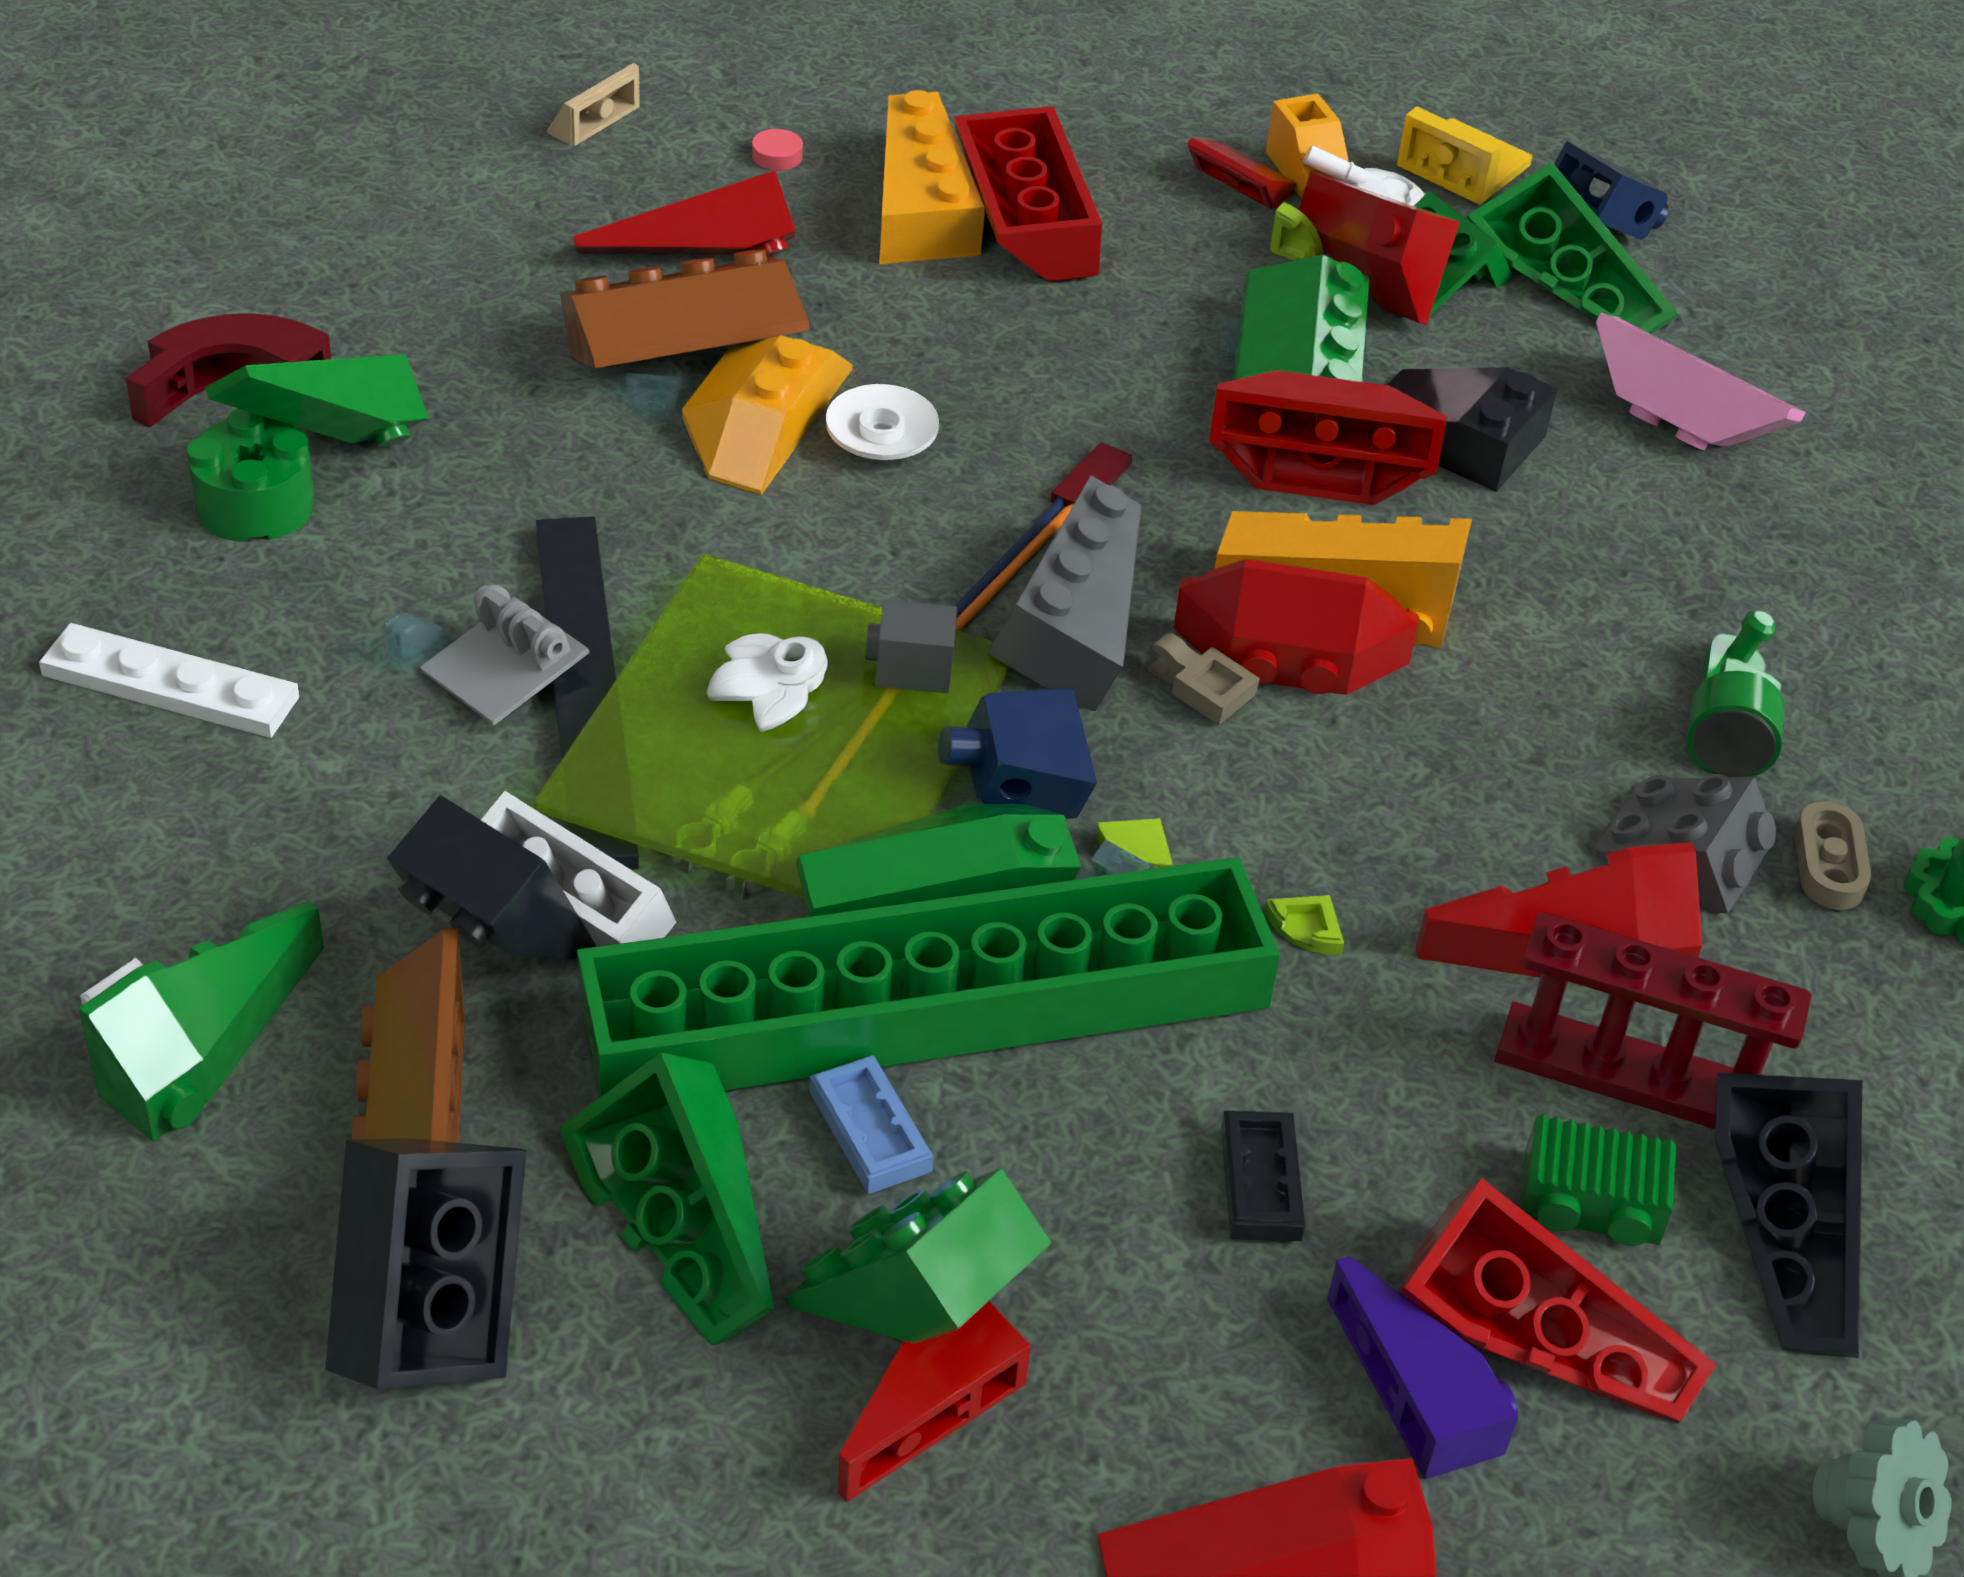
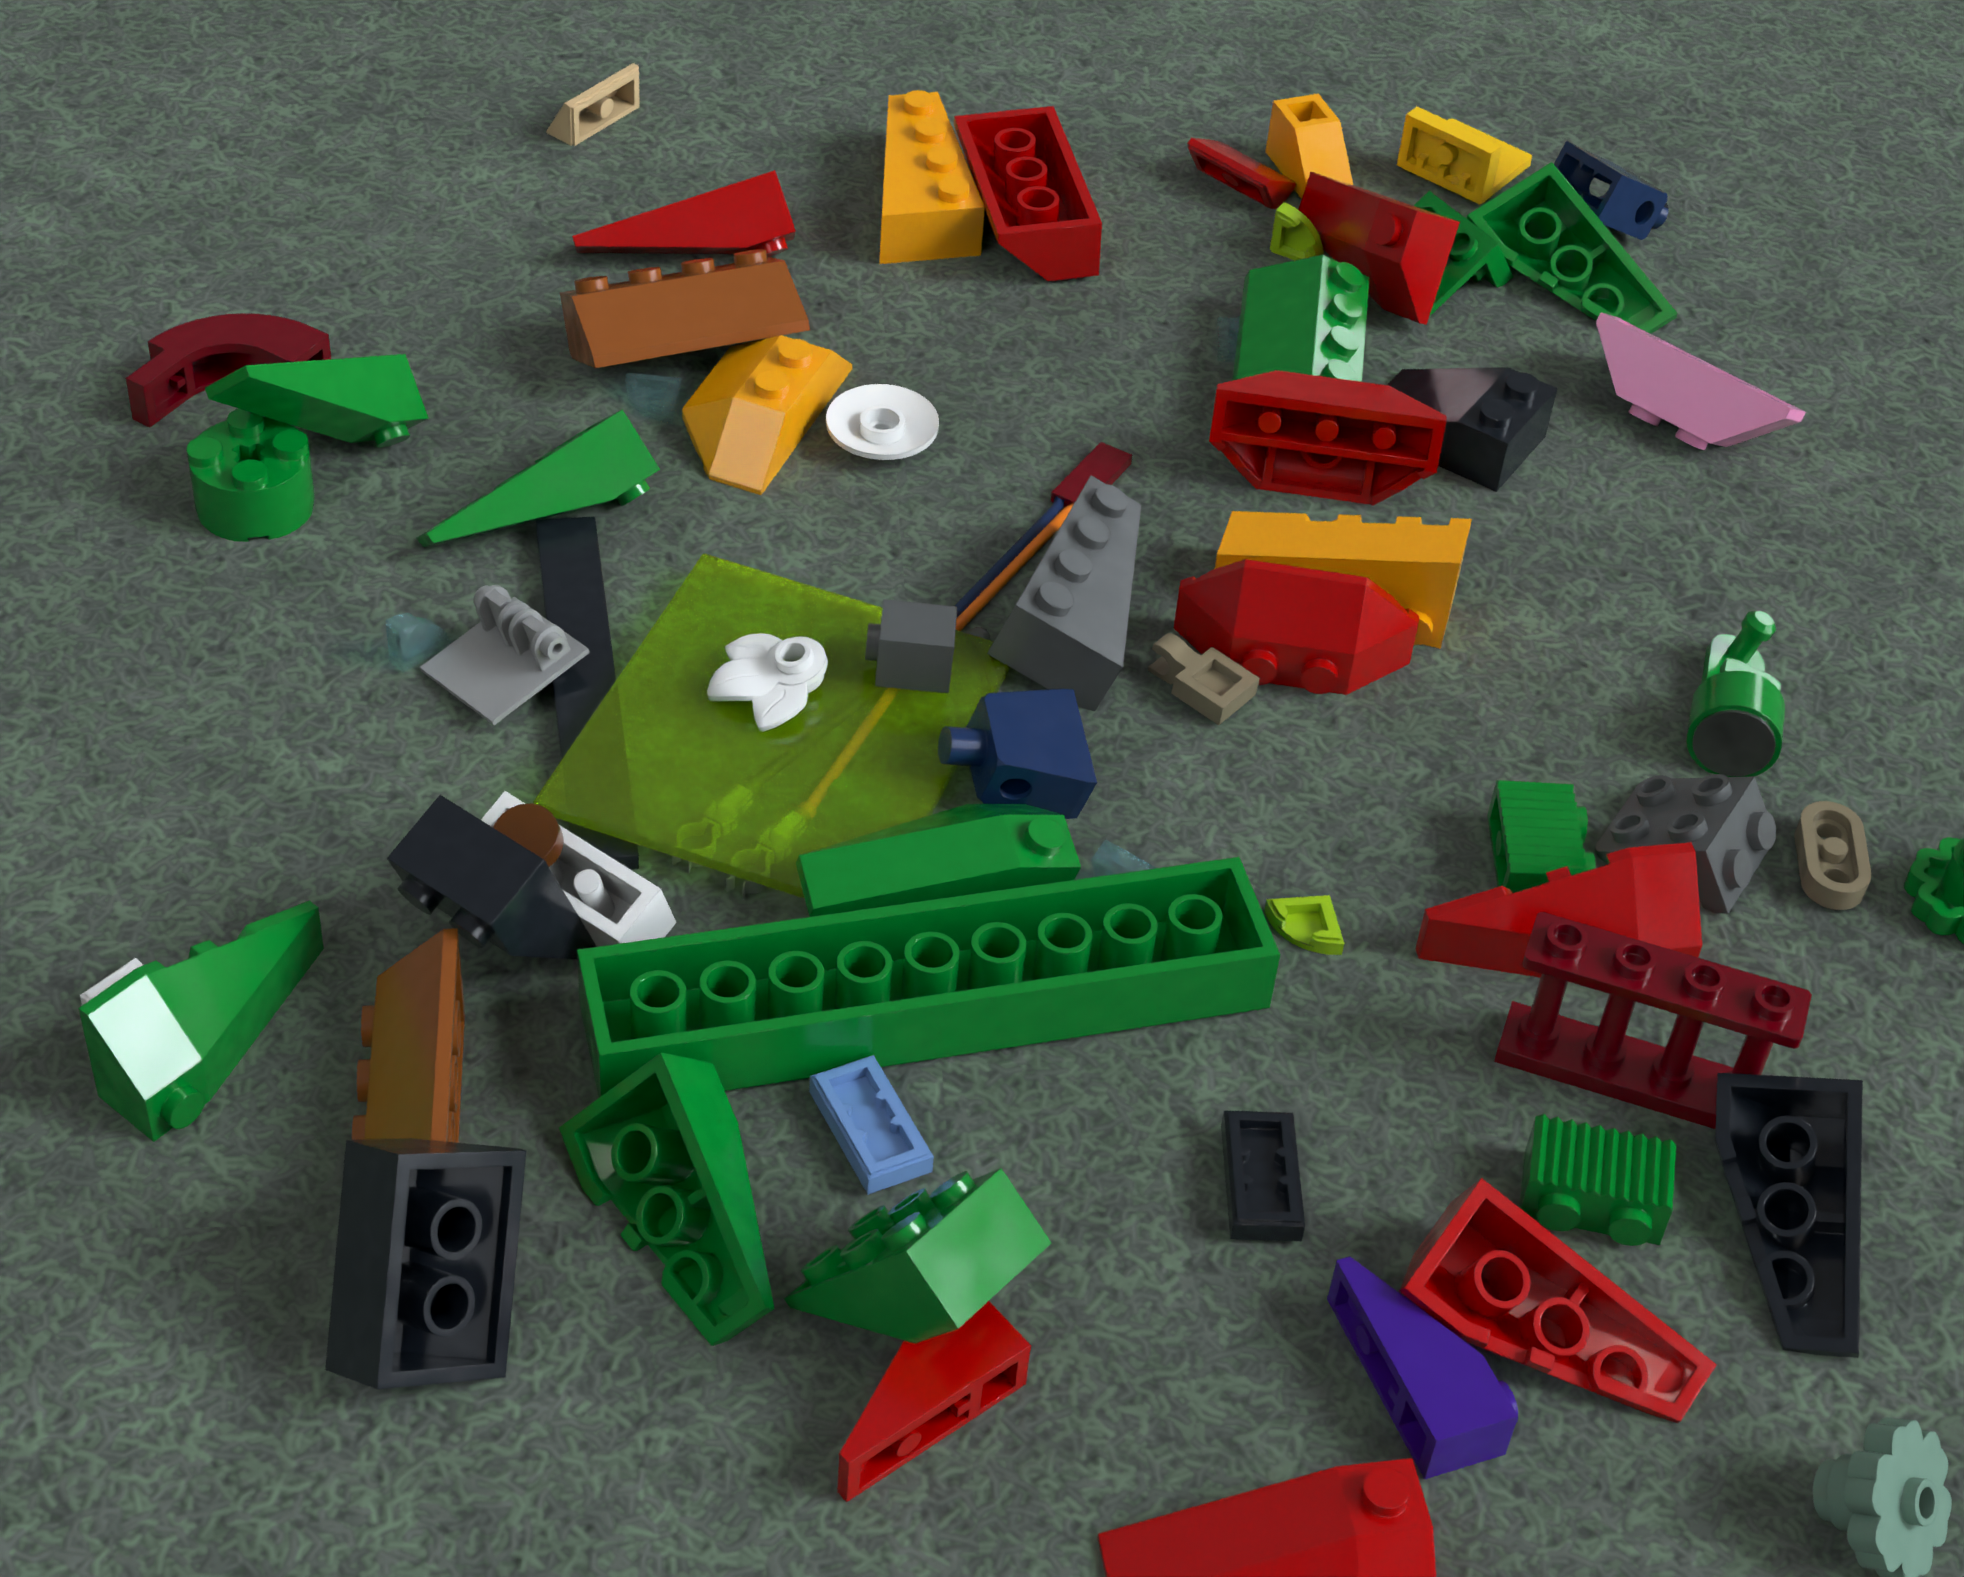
white plate [39,623,299,738] -> none
coral tile [752,129,803,171] -> none
lime tile [1096,818,1173,871] -> none
white piece [1303,145,1425,206] -> none
none -> green wedge [416,409,660,547]
none -> reddish brown tile [493,803,564,867]
none -> green brick [1487,780,1596,893]

